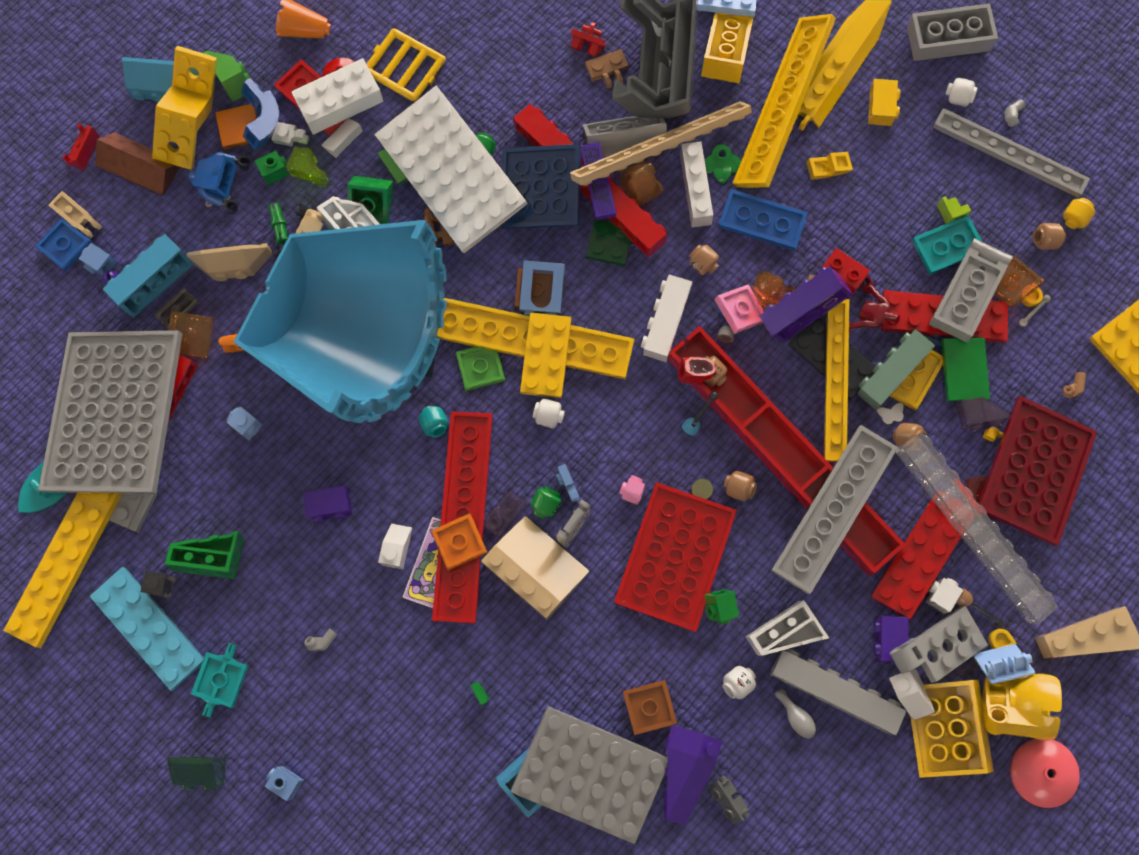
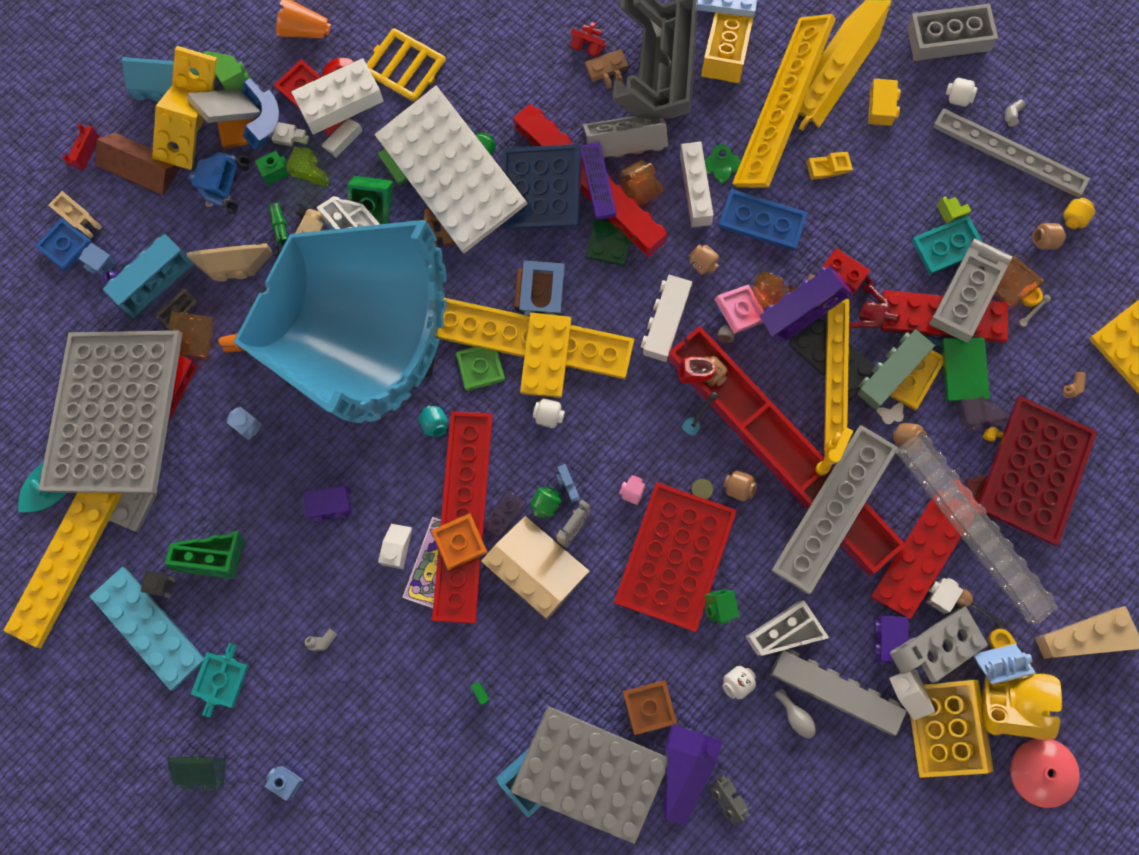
tan plate [570,102,752,185] -> none
none -> light grey tile [187,89,261,123]
none -> yellow plate [815,427,853,475]

